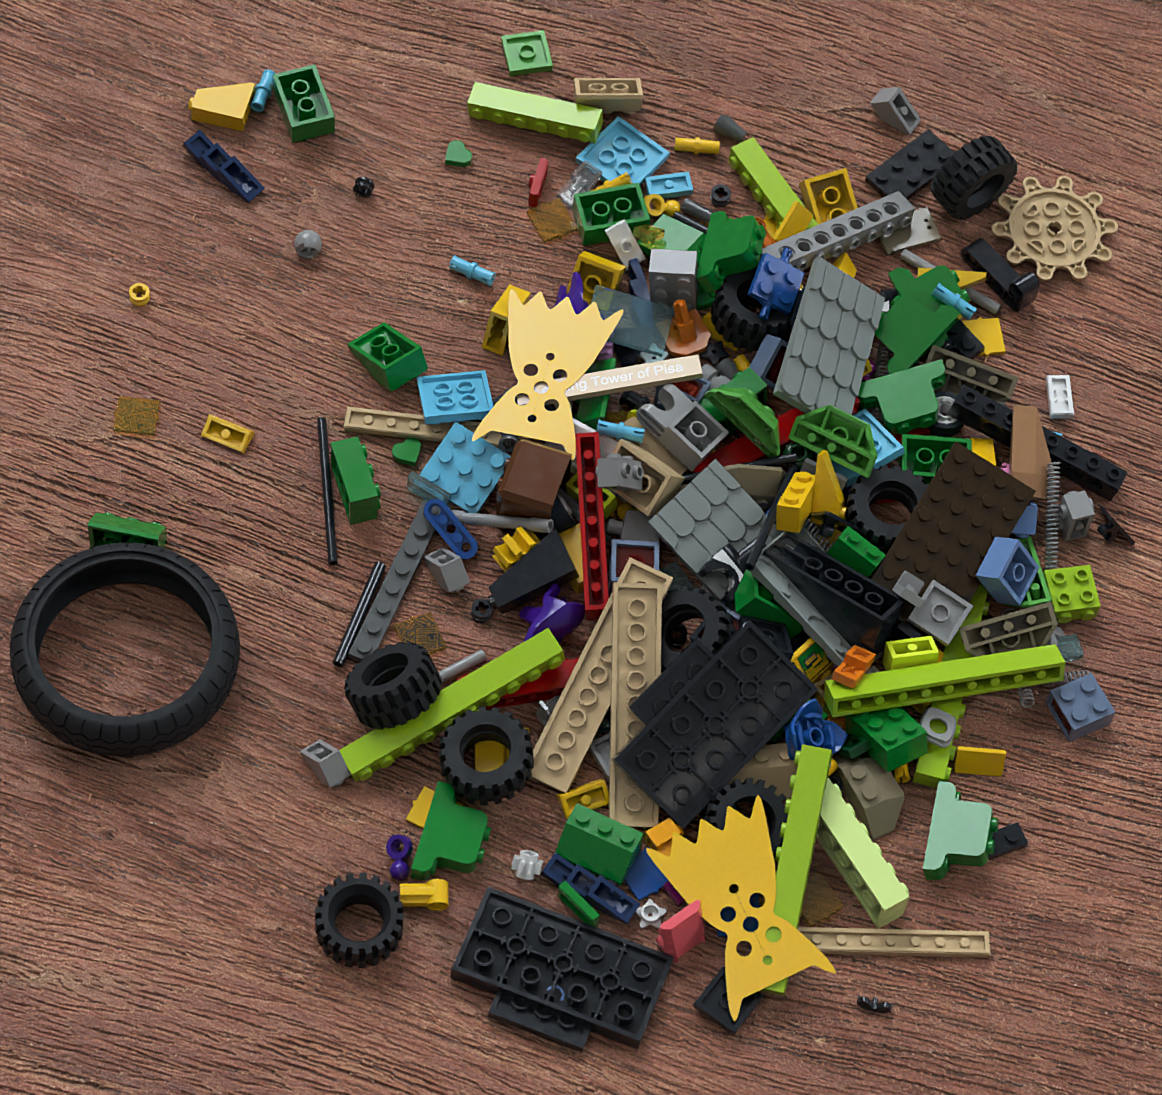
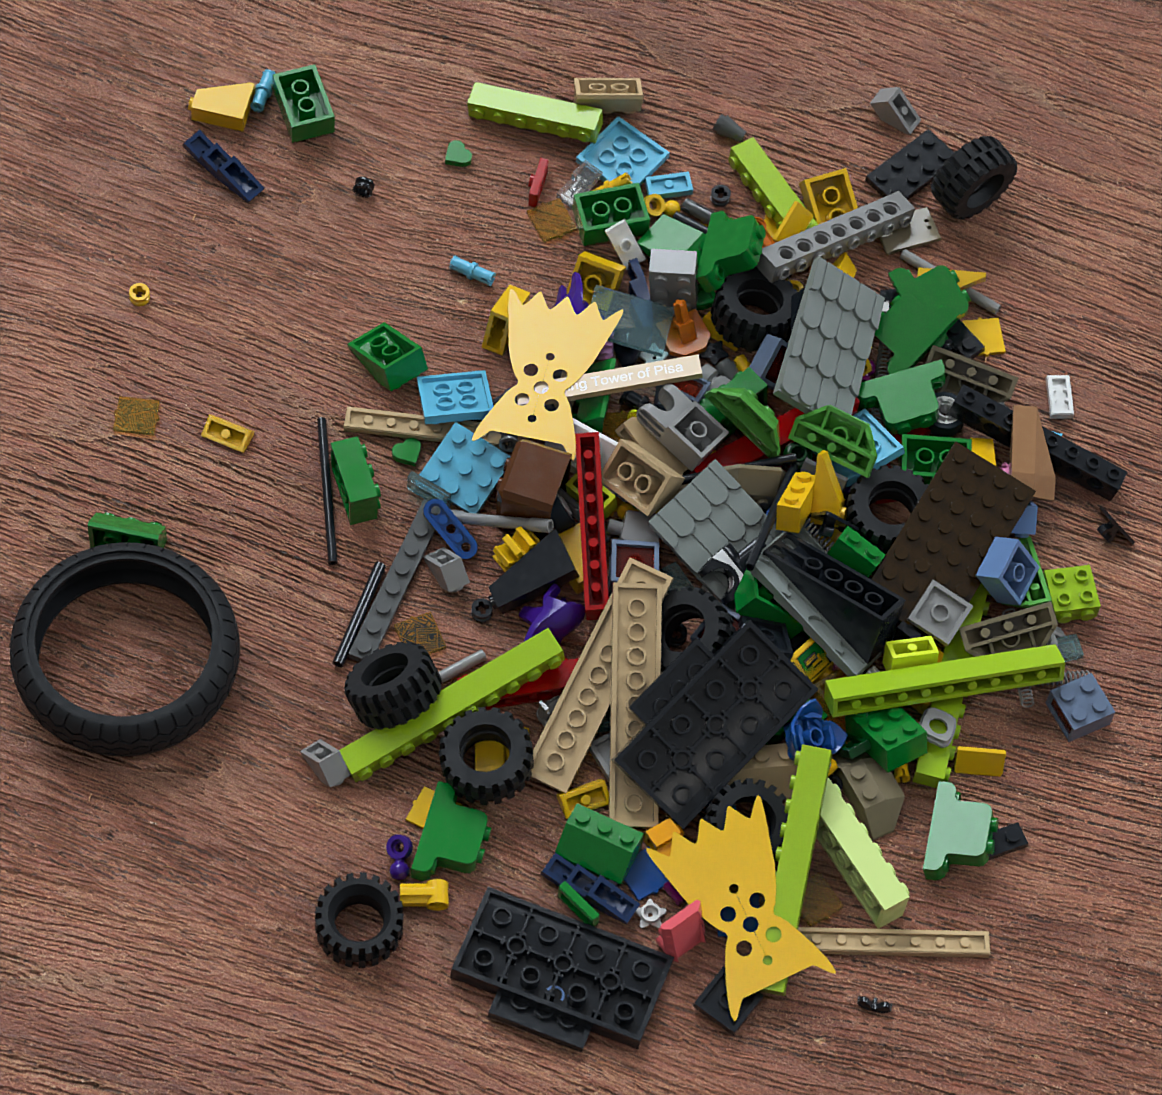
light grey piece [294,230,322,258] -> none
bright green tile [501,30,553,76] -> none
white gear [511,850,543,880] -> none
medium azure pin [596,420,645,444] -> none
light grey brick [596,453,644,491] -> none
clear yellow plate [633,224,665,243] -> none
yellow pin [674,137,720,155] -> none
blue plate [747,248,805,321] -> none
orange slope [832,645,876,689] -> none
light grey bracket [892,571,924,608] -> none
medium azure pin [931,283,977,321] -> none
black beam [961,238,1040,312] -> none
tan plate [992,176,1118,282] -> none
light grey piece [1044,462,1060,570] -> none
light grey brick [1054,490,1095,542] -> none

